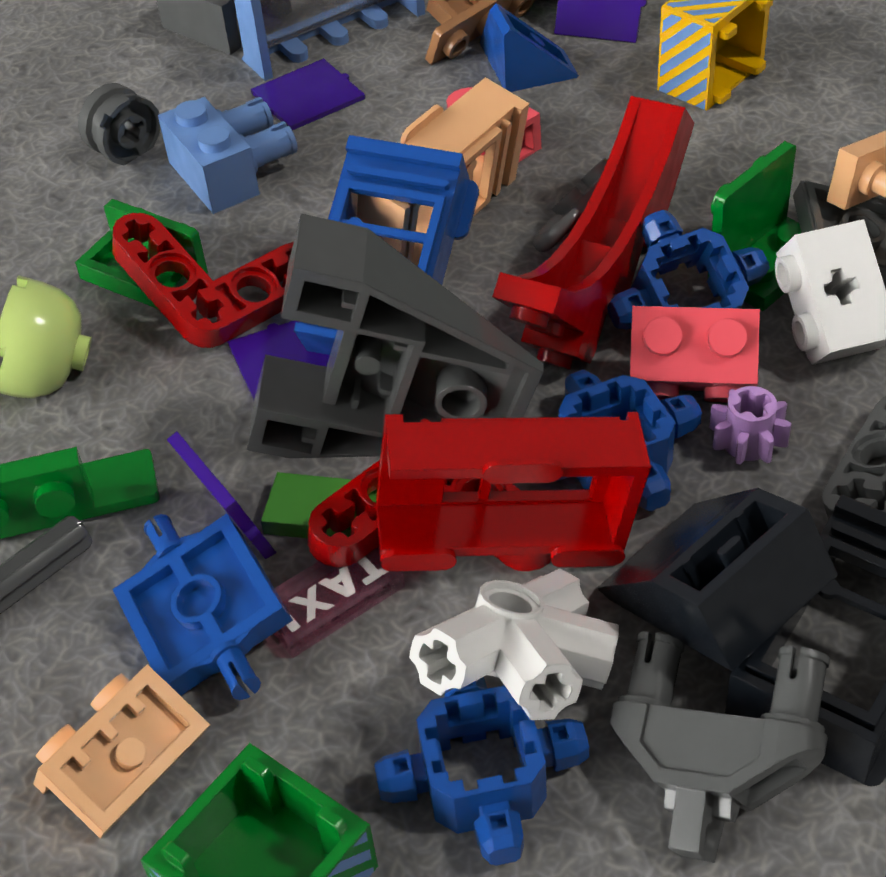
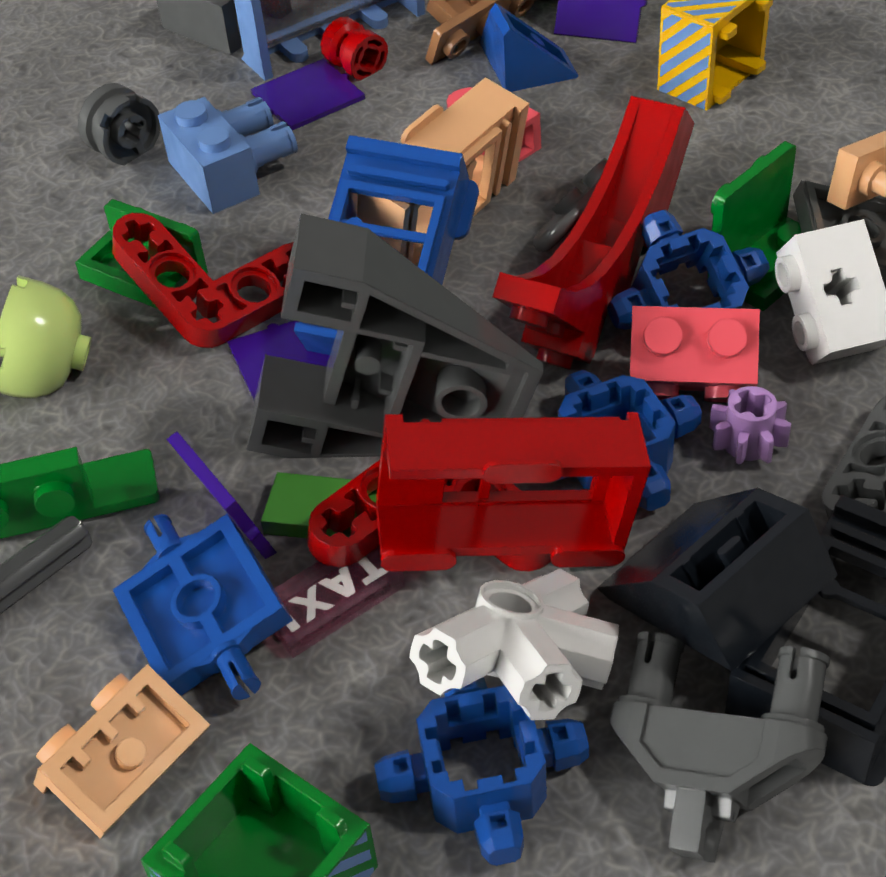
none -> red wheel [320,17,388,81]

